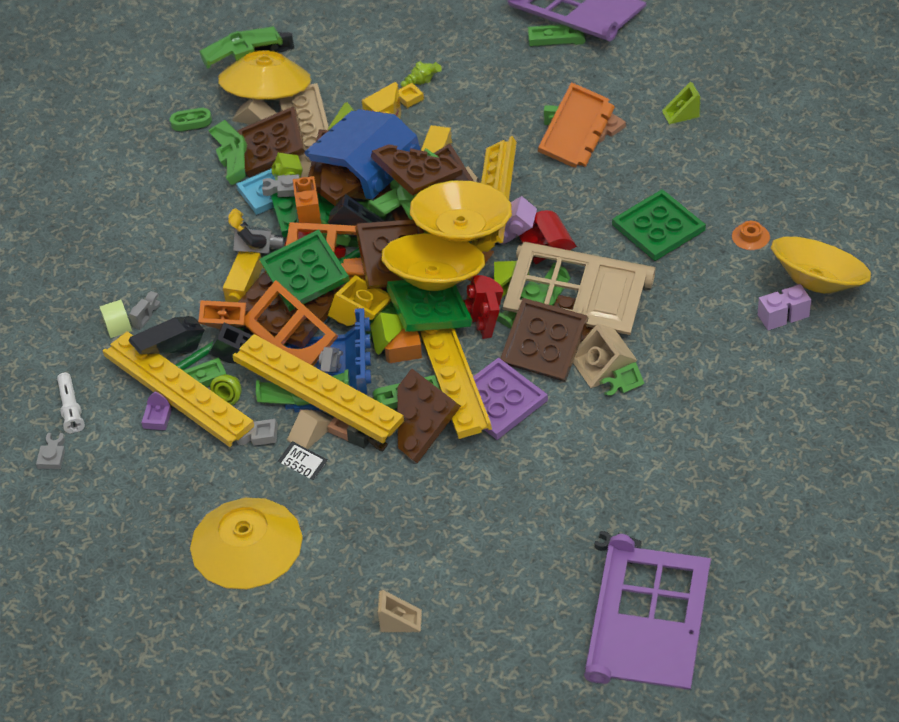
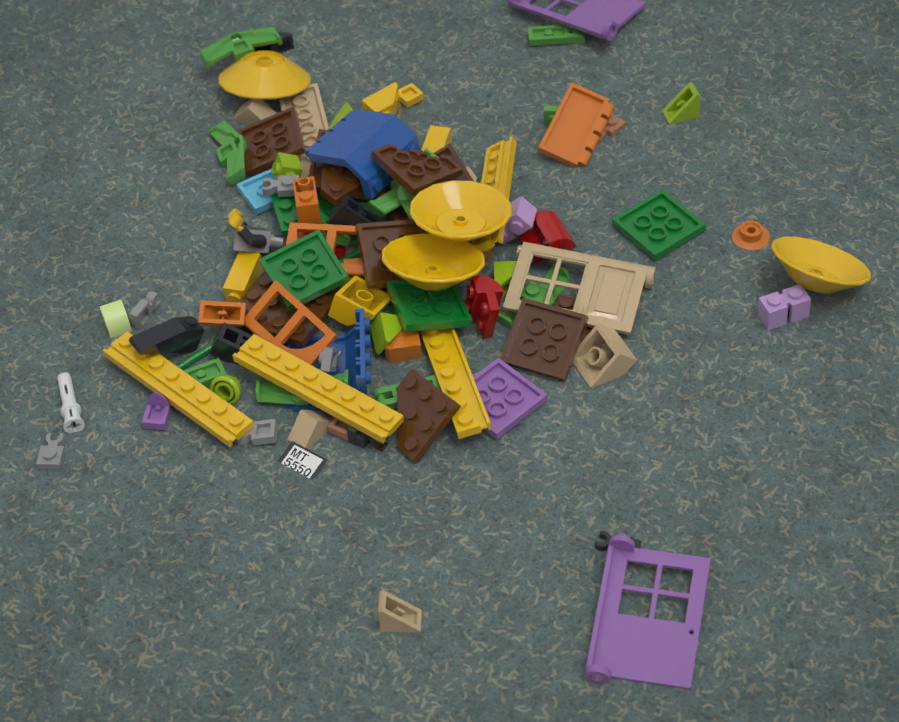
bright green plate [170,108,212,131] -> none
yellow dish [190,498,303,589] -> none
lime piece [401,61,442,87] -> none
bright green plate [599,362,645,395] -> none

